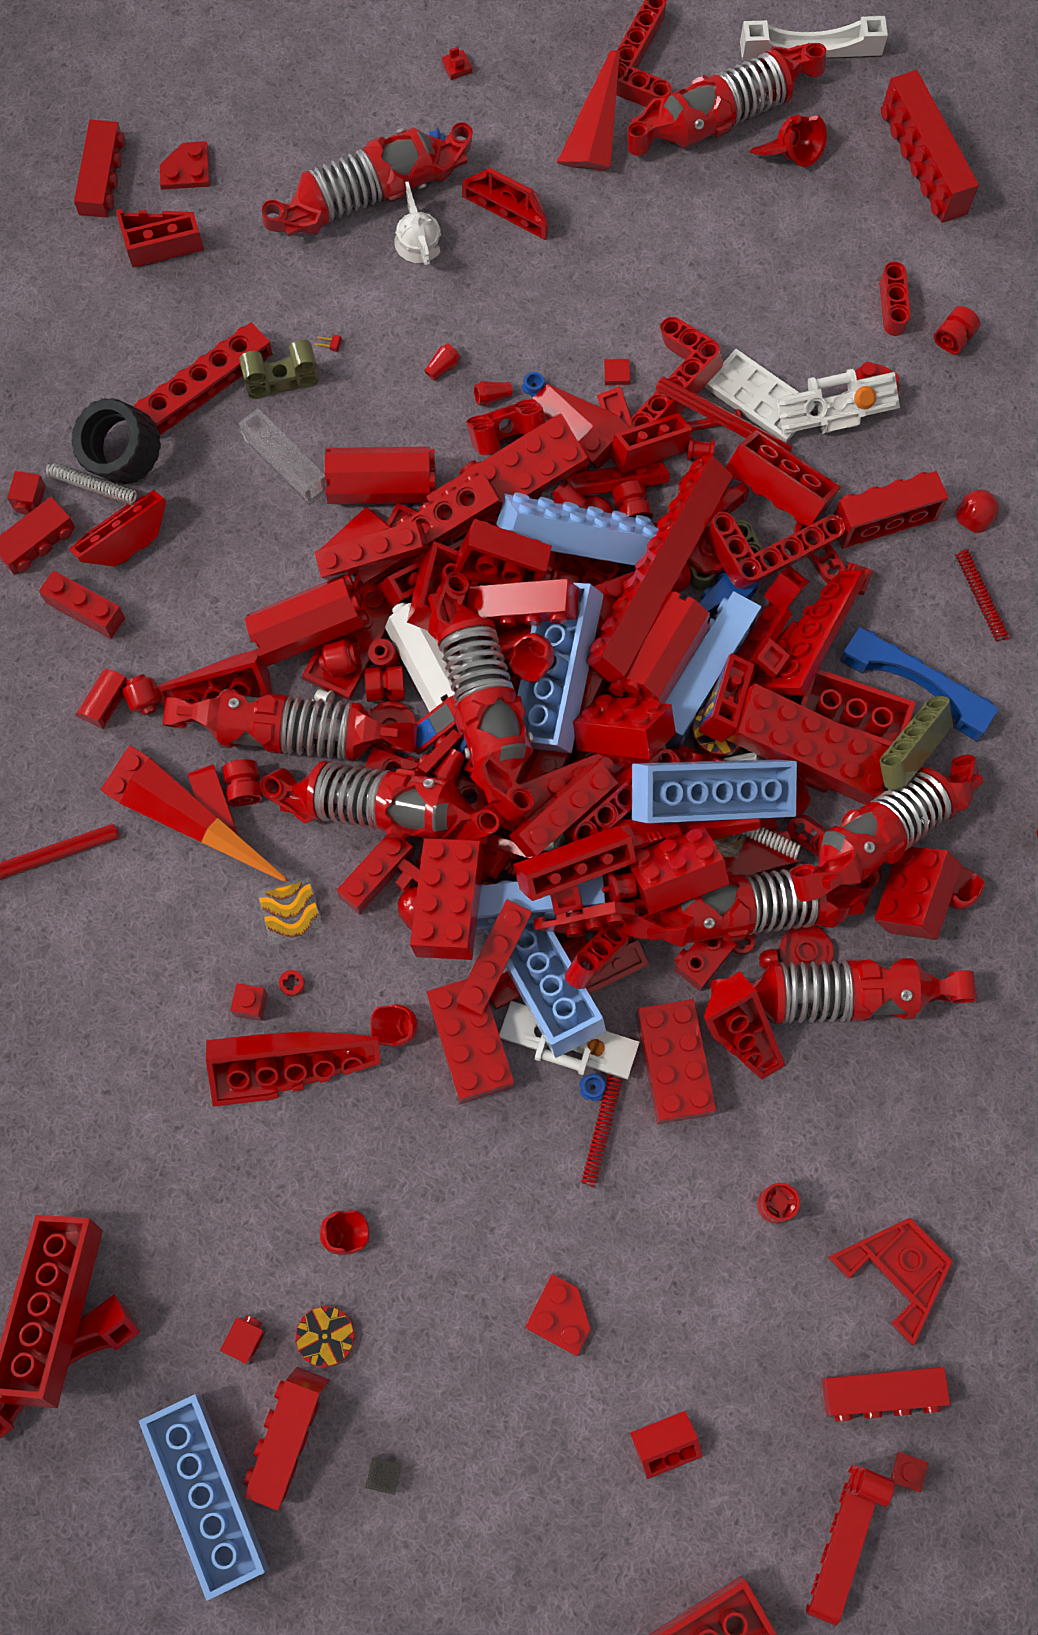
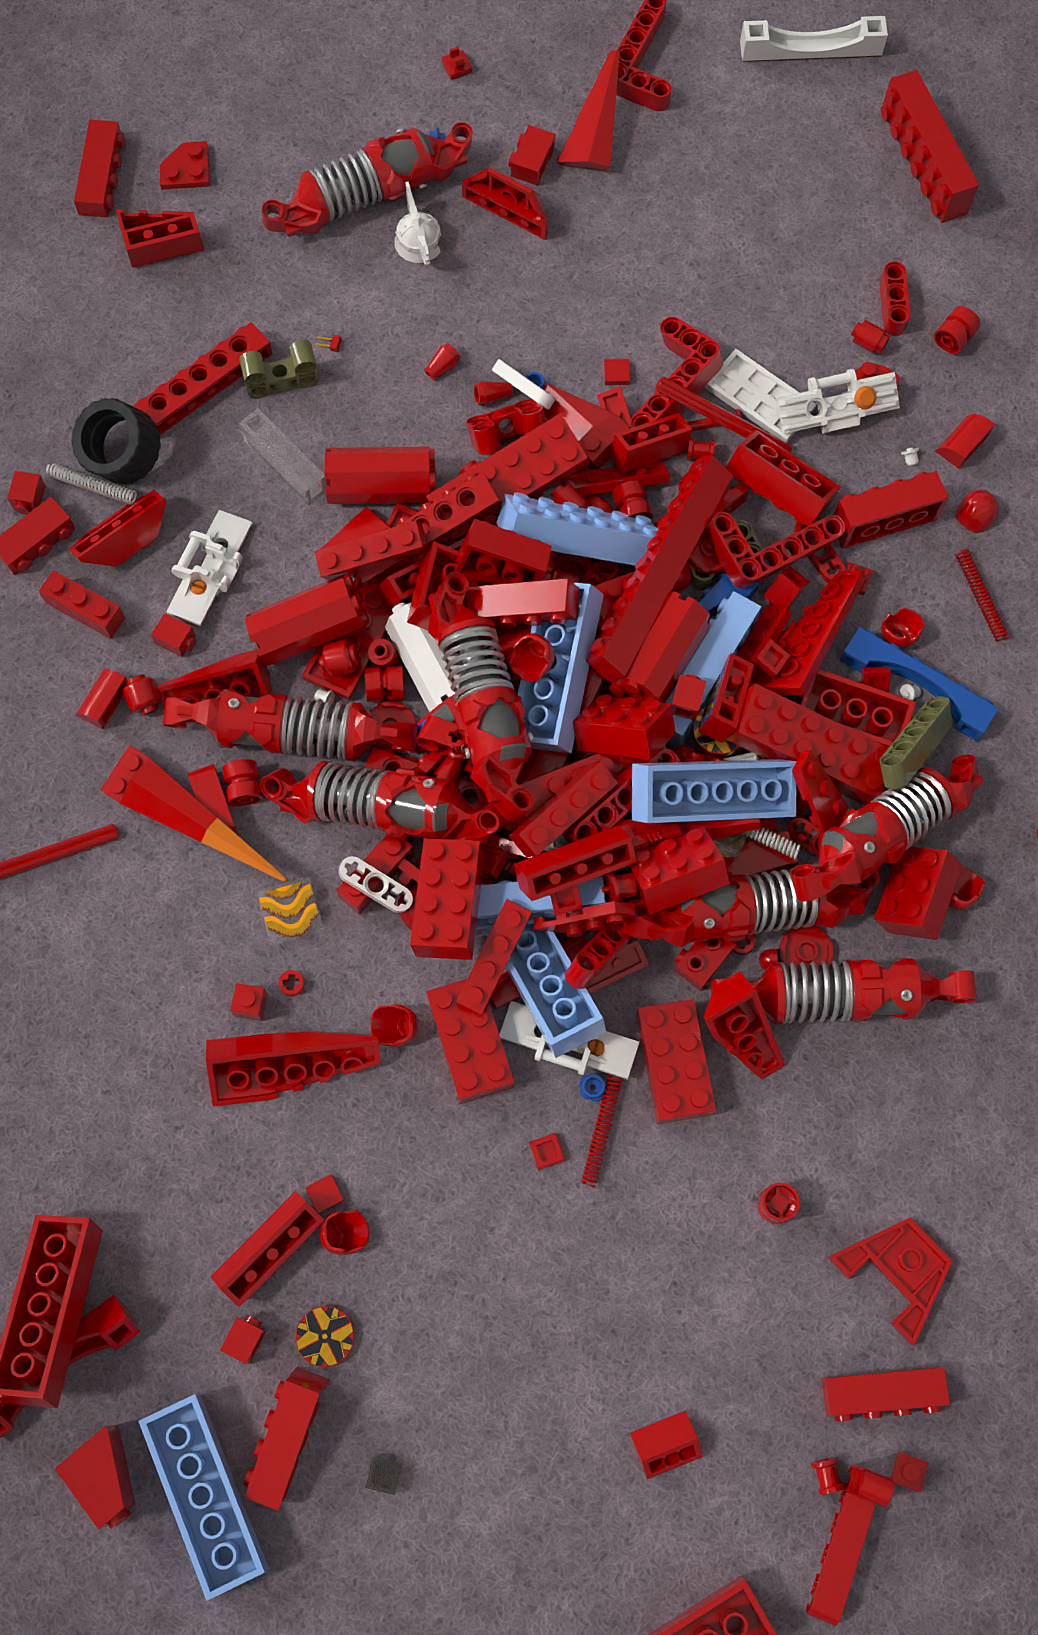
red plate [525,1274,590,1356] -> none
red piece [627,43,826,156] -> none
red helmet [749,114,827,167] -> none
none -> red slope [54,1425,135,1530]
none -> red brick [151,613,196,658]
none -> white piece [166,510,253,626]
none -> red brick [210,1191,324,1307]
none -> red tile [305,1174,344,1214]
none -> white beam [338,856,413,913]
none -> red piece [416,715,468,760]
none -> white beam [492,359,556,410]
none -> red brick [508,125,556,186]
none -> red tile [529,1133,565,1170]
none -> red brick [672,674,706,721]
none -> red wing [792,750,849,840]
none -> red bush [811,1457,845,1495]
none -> red brick [851,320,890,354]
none -> red plate [861,667,891,692]
none -> red hair [881,608,925,647]
none -> white piece [900,684,921,701]
none -> white piece [901,447,919,466]
none -> red brick [935,414,995,469]

